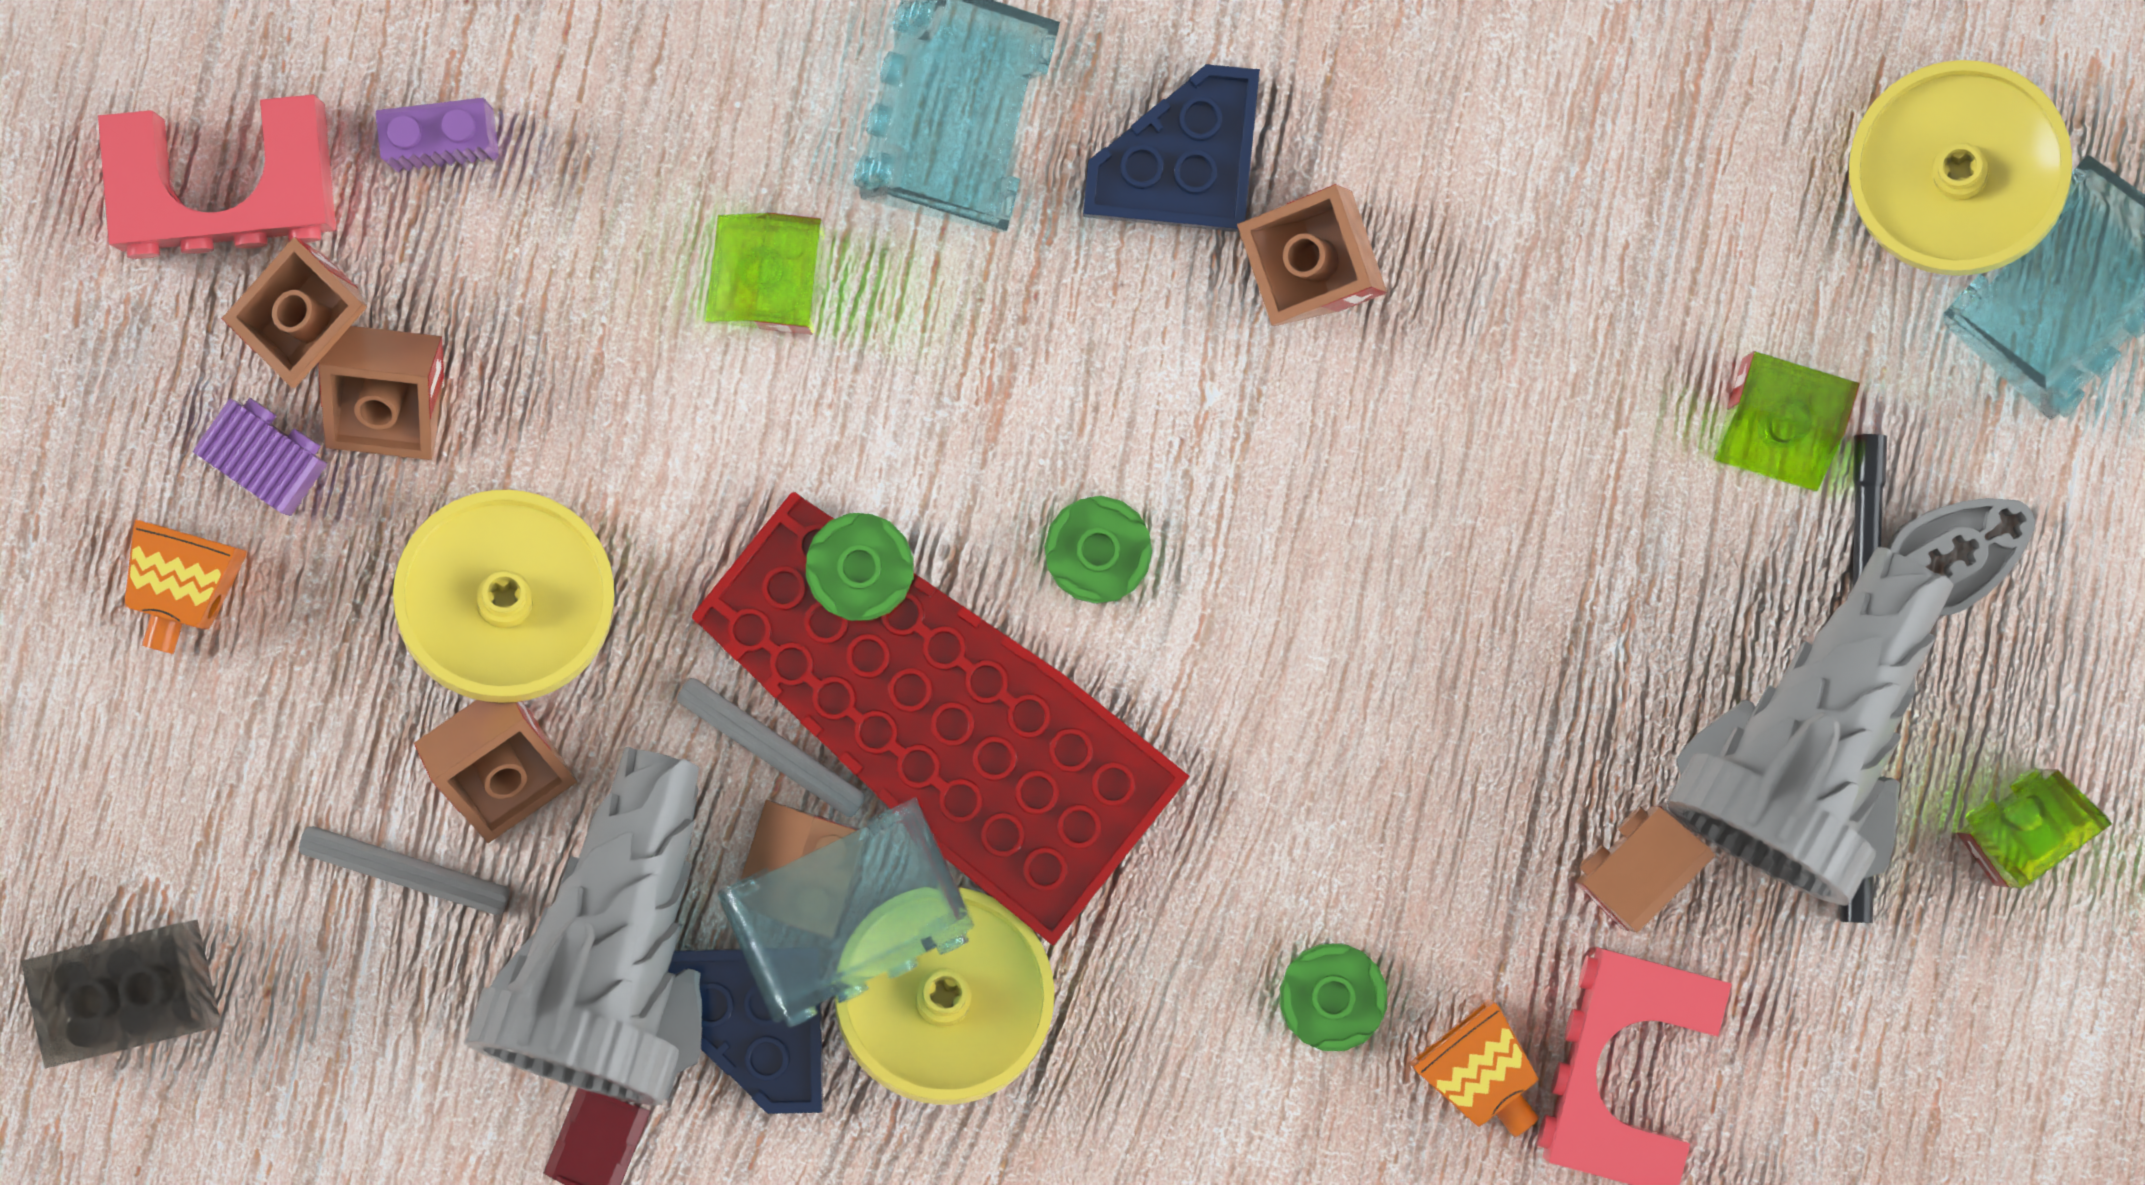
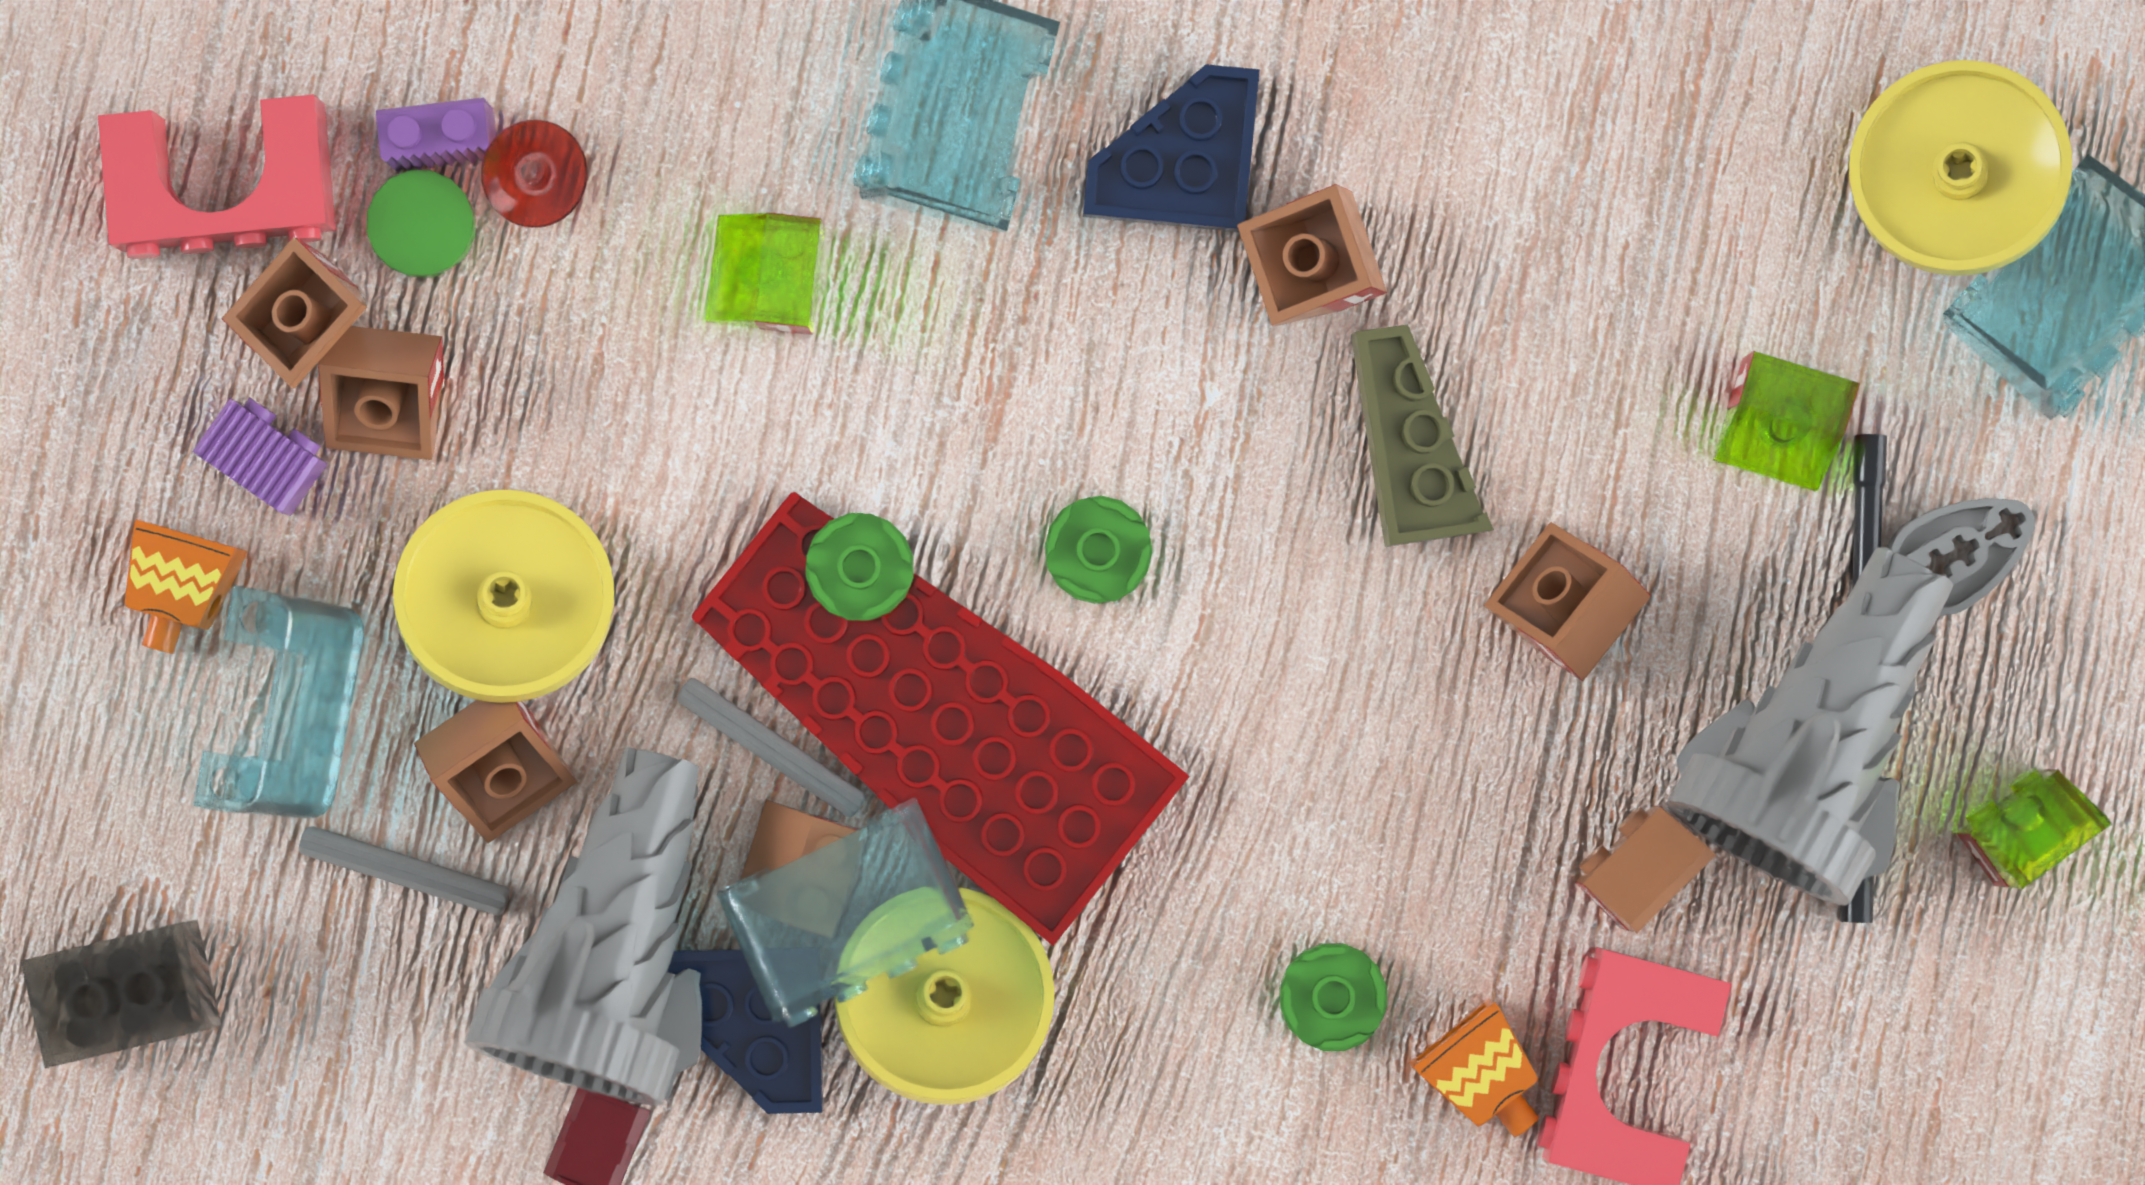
none -> clear light blue windscreen [193,585,364,819]
none -> bright green tile [367,170,476,278]
none -> clear red dish [481,119,588,228]
none -> olive wing [1351,324,1494,547]
none -> nougat slope [1484,522,1651,681]

